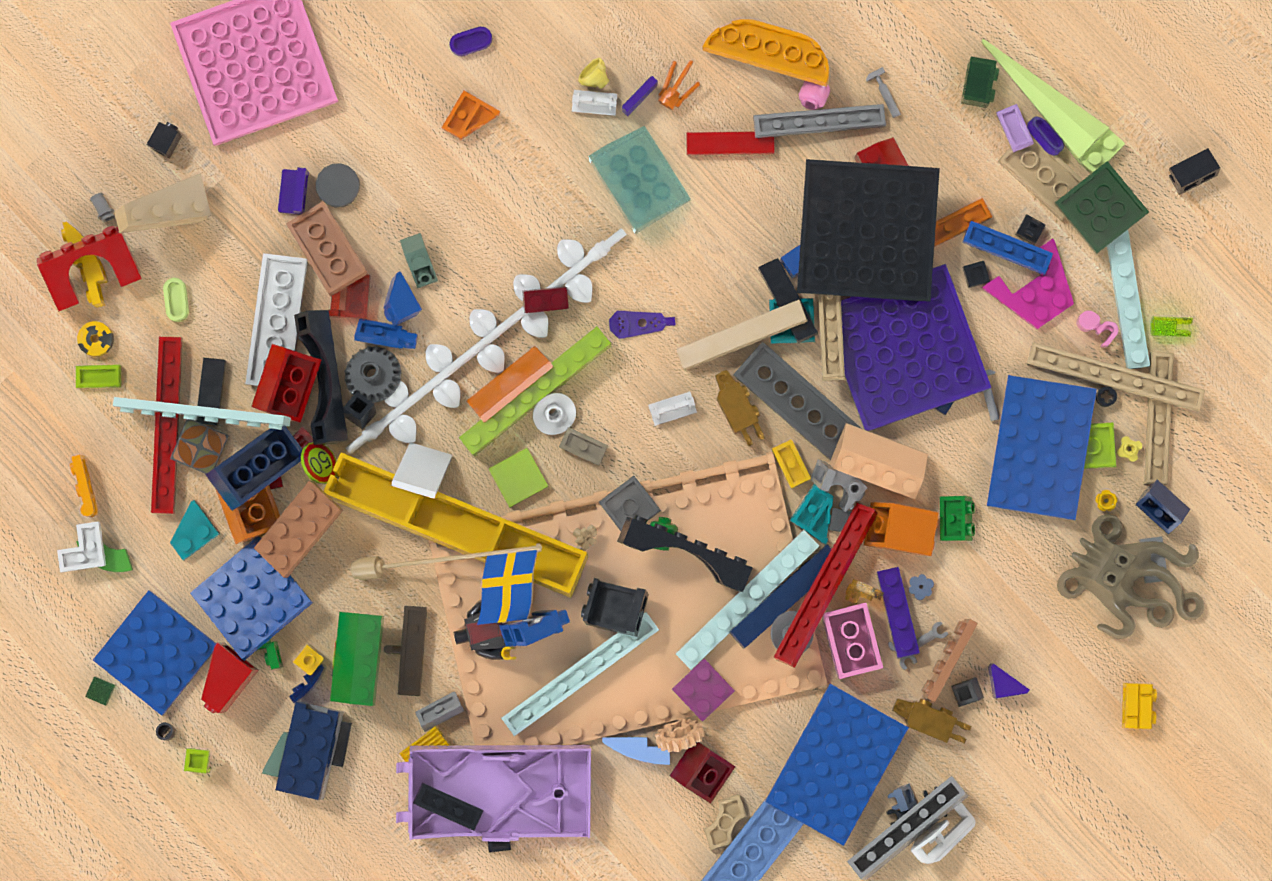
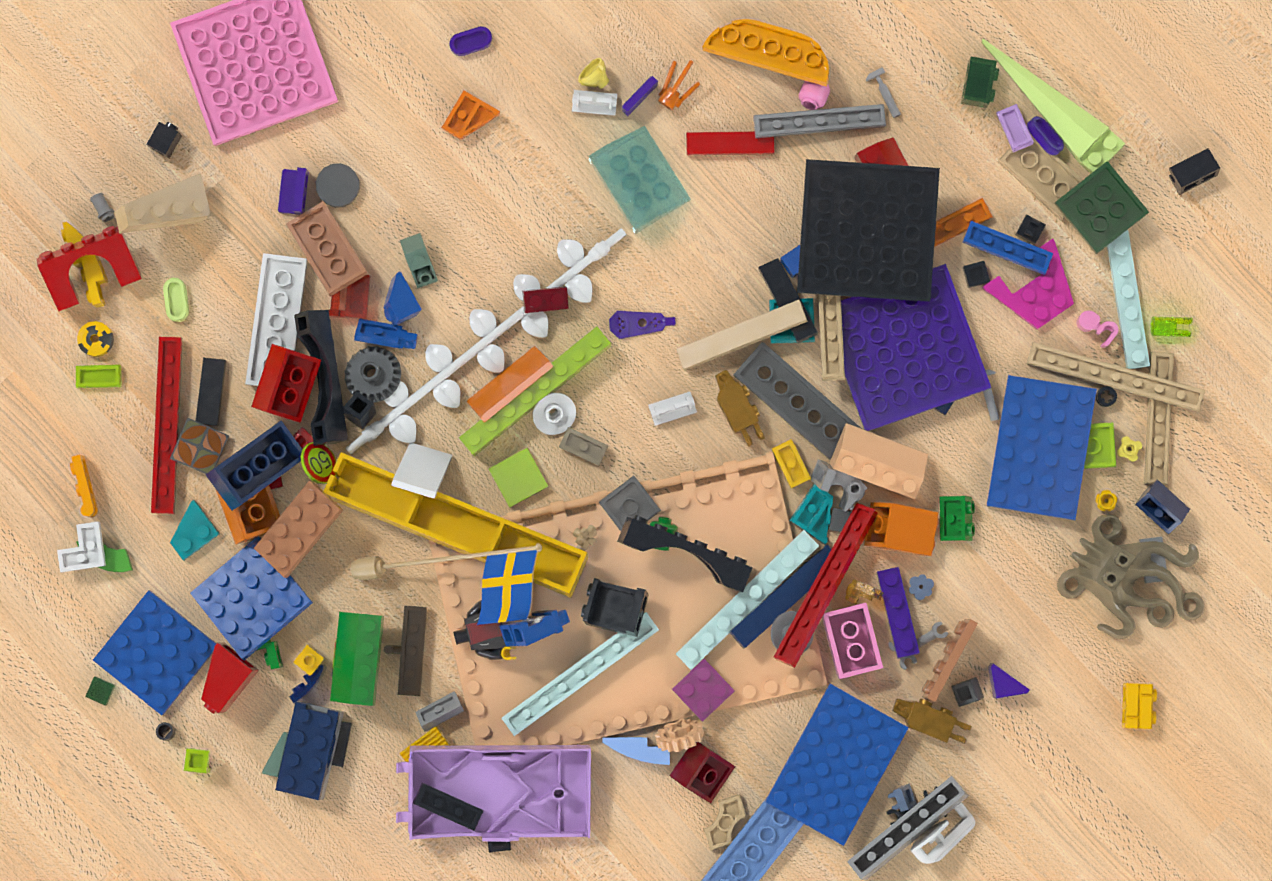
light aqua plate [113,397,291,430] -> none

